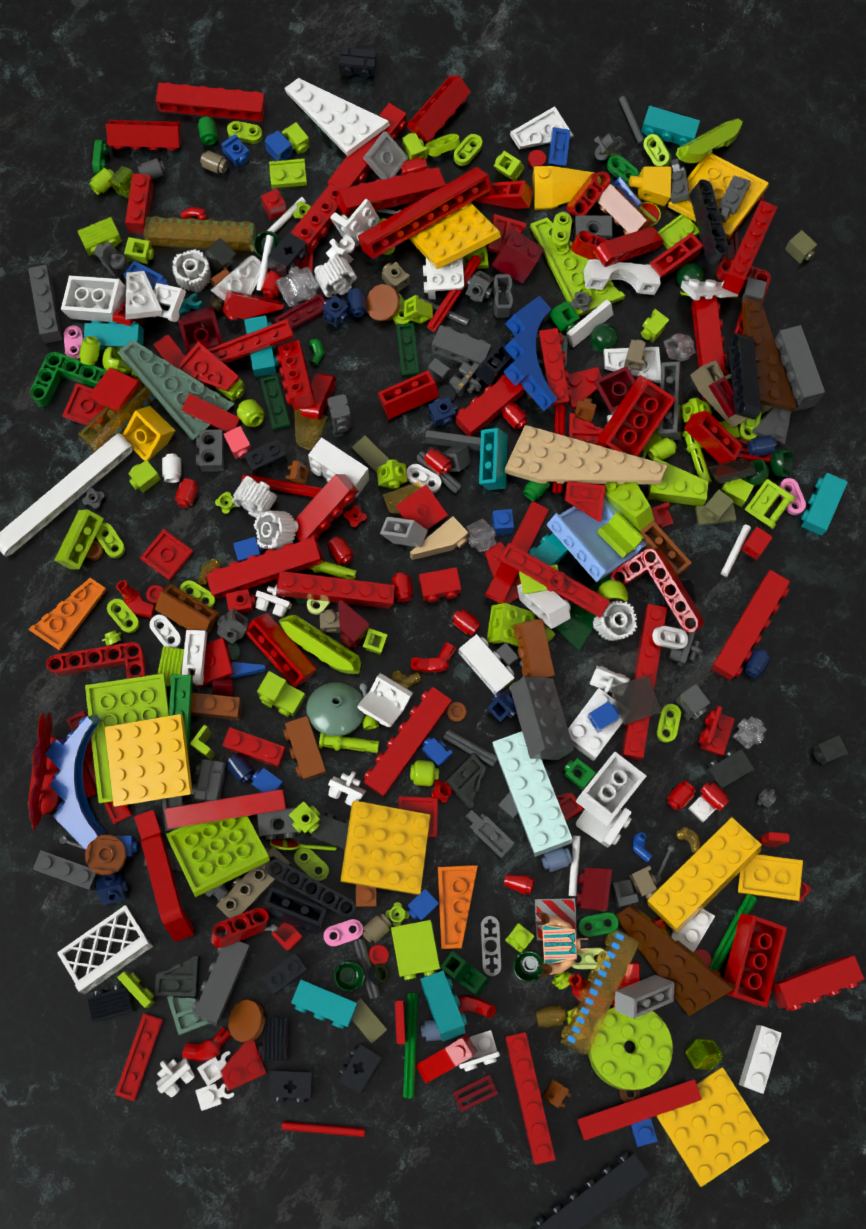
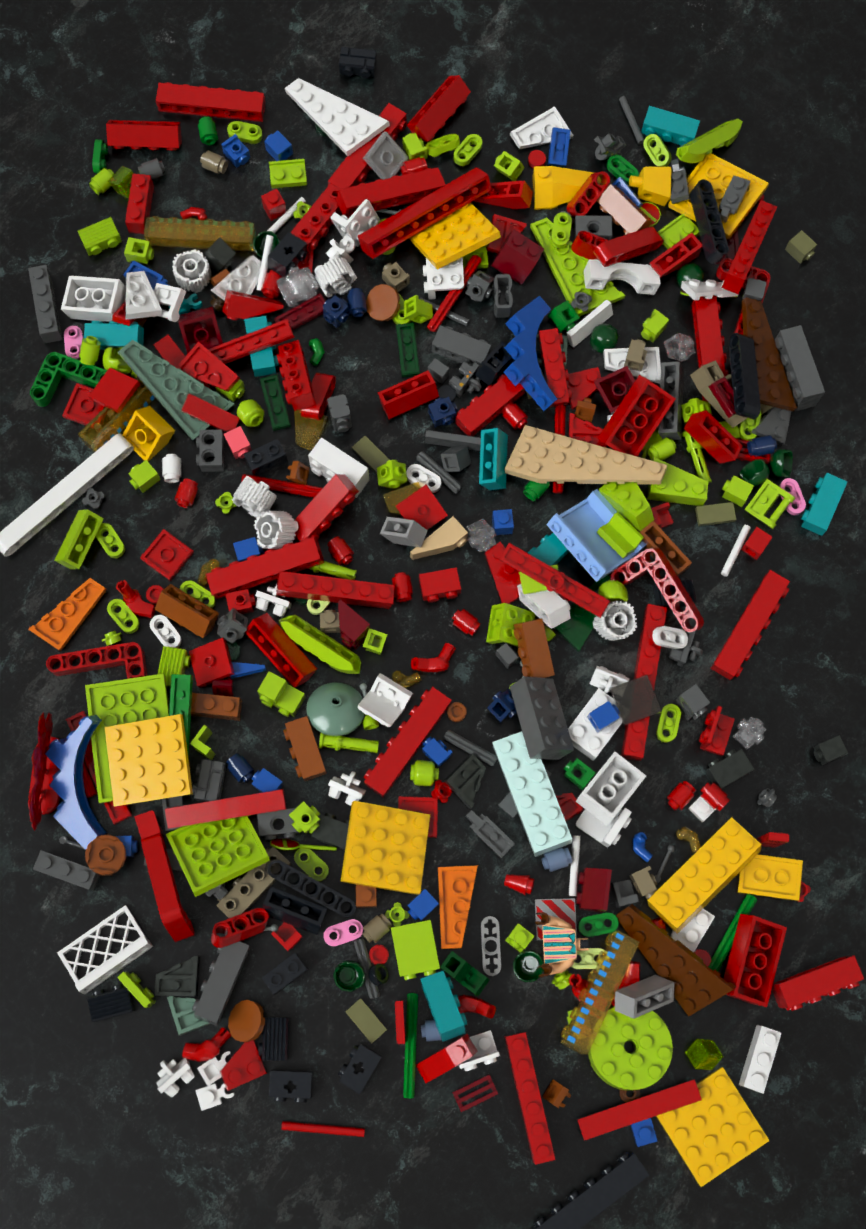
dark orange tile [86,540,104,560] -> none
dark grey hips [94,241,126,276] -> none
dark blue brick [96,872,128,905] -> none
red tile [115,1013,164,1101] -> none
white plate [182,630,207,685] -> none
red brick [222,727,287,769] -> none
lime brick [282,122,310,154] -> none
teal brick [291,980,359,1029] -> none
red plate [344,505,367,527] -> none
red brick [424,448,452,476] -> none
white brick [458,634,514,695] -> none
red tile [485,501,549,604] -> none
clear yellow brick [536,1005,566,1029] -> none
red wing [565,481,605,522] -> none
olive brick [702,490,734,523] -> none
clear smoke tile [708,458,756,484] -> none
dark blue brick [745,649,771,679] -> none

